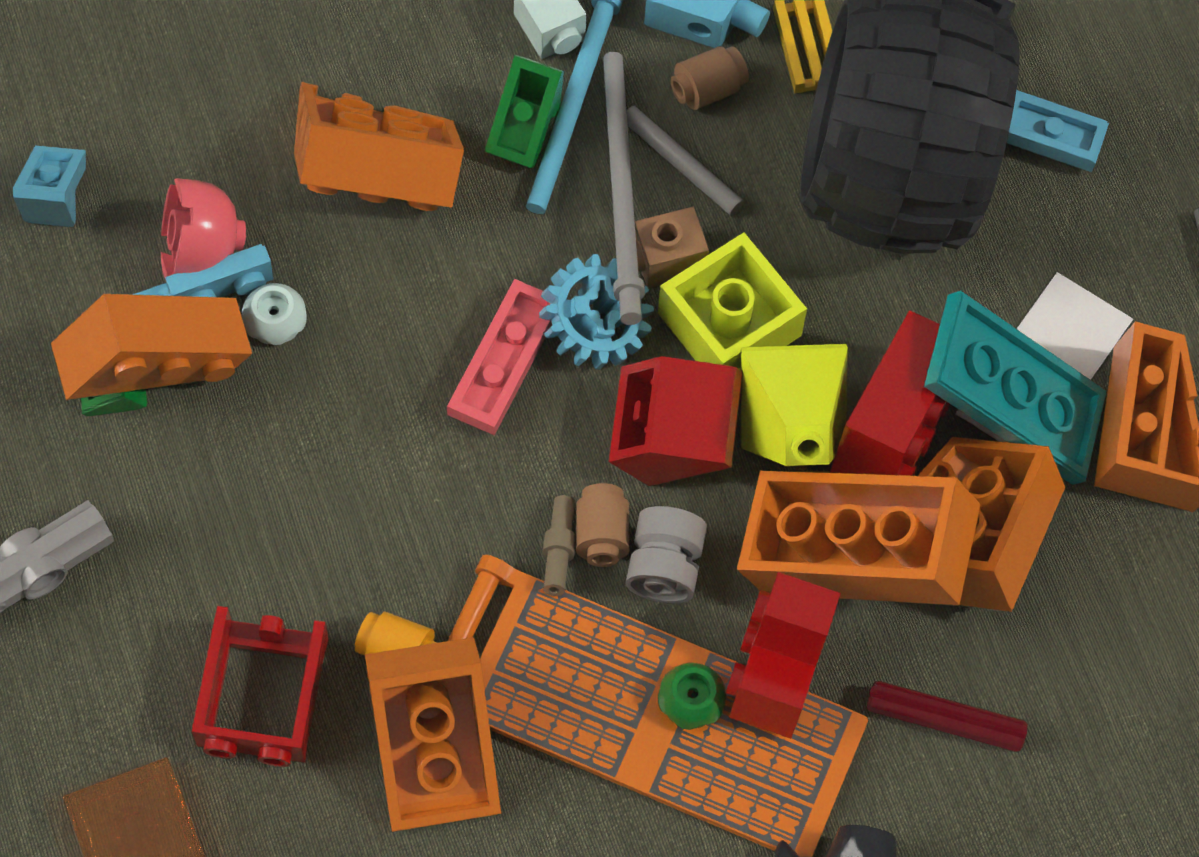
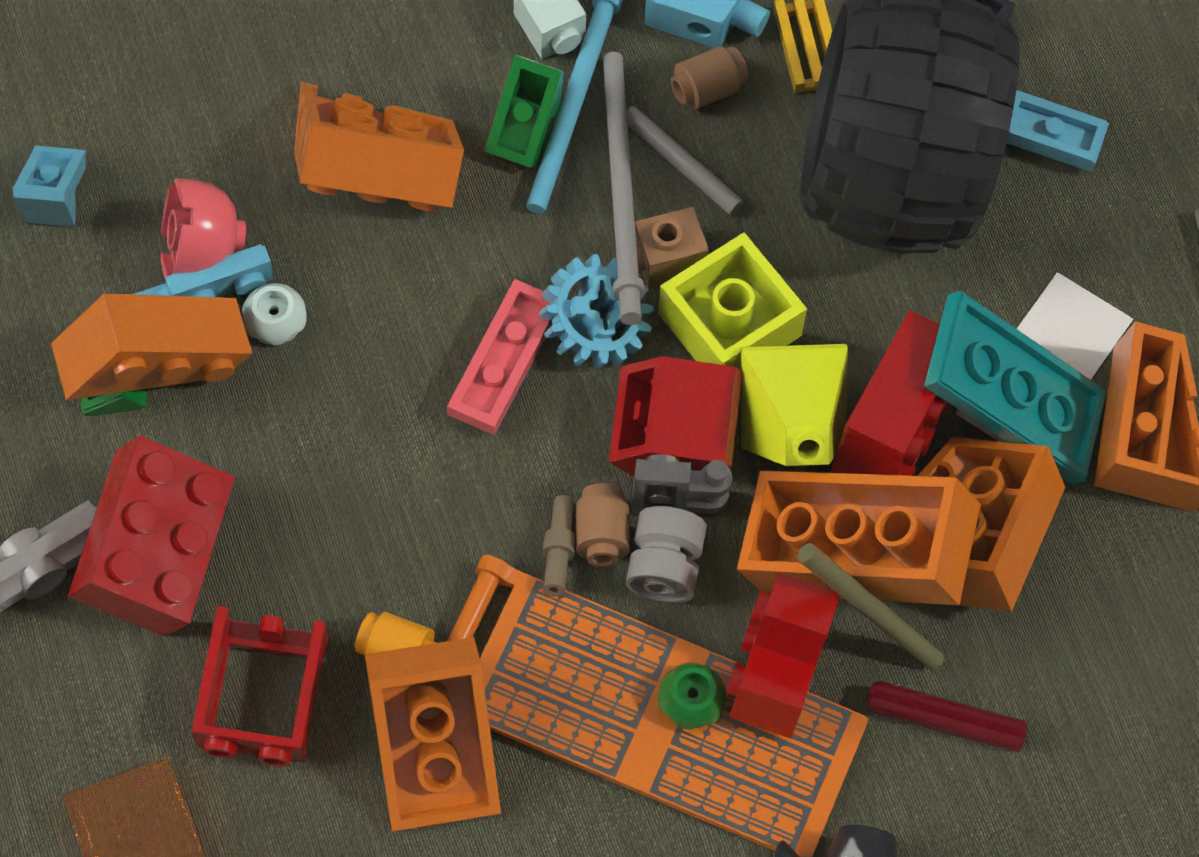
none -> red brick [68,435,235,636]
none -> flat silver plate [631,454,732,516]
none -> olive bar [797,543,944,670]

